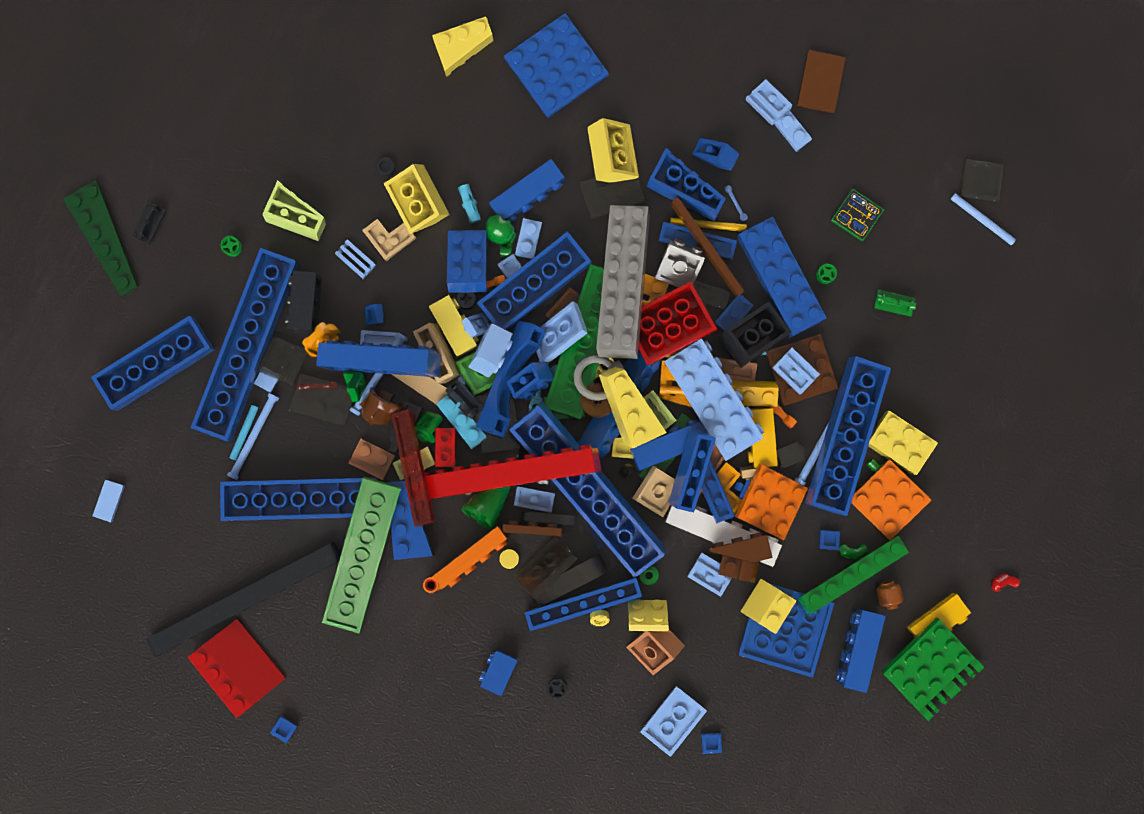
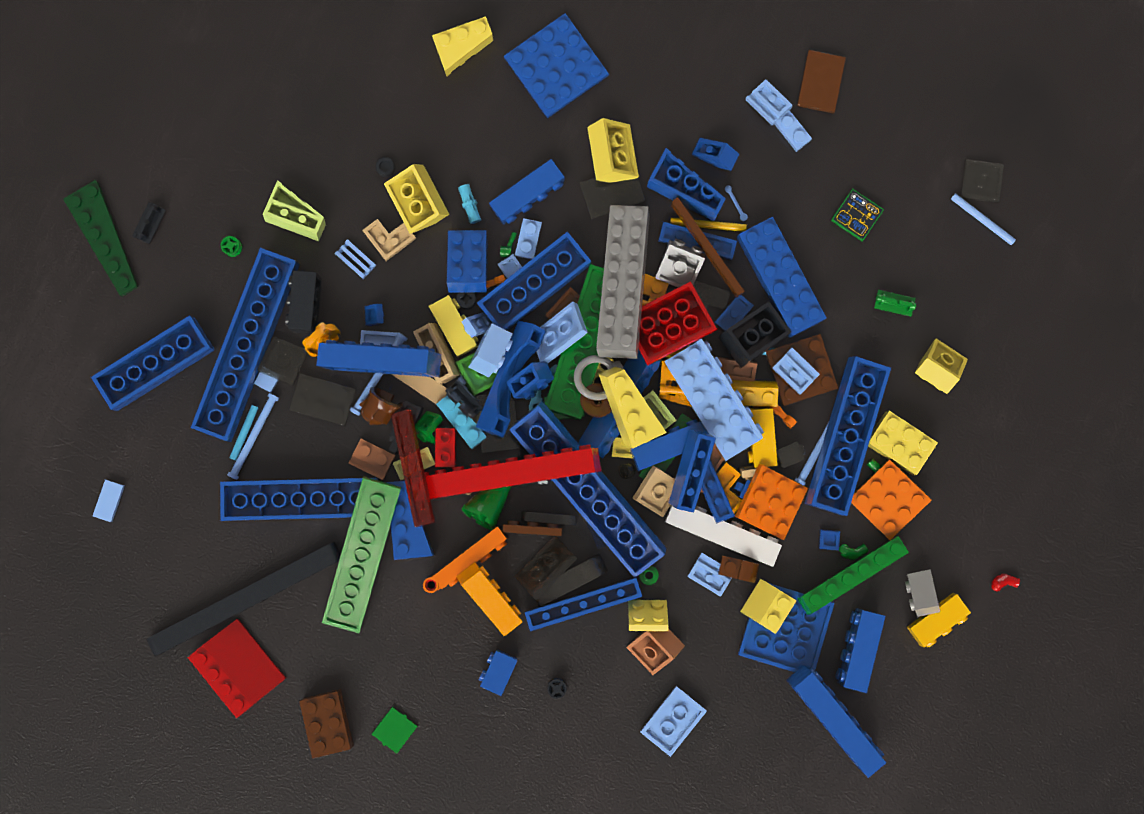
blue plate [270,716,298,744] -> none
clear red hinge [297,382,337,391] -> none
green bracket [343,371,366,402] -> none
green hair [485,215,515,244] -> none
light yellow tile [500,549,519,569] -> none
light blue plate [514,487,555,512] -> none
light yellow tile [590,610,610,626] -> none
blue tile [701,732,722,754] -> none
reddish brown slope [708,532,773,563] -> none
green wheel [816,264,837,284] -> none
dark orange head [876,580,904,610] -> none
green hinge [881,617,984,721] -> none
none -> reddish brown brick [299,689,354,759]
none -> green piece [372,707,417,753]
none -> light orange brick [456,562,522,636]
none -> blue brick [786,665,886,778]
none -> light grey brick [905,570,940,617]
none -> light yellow slope [915,339,968,394]

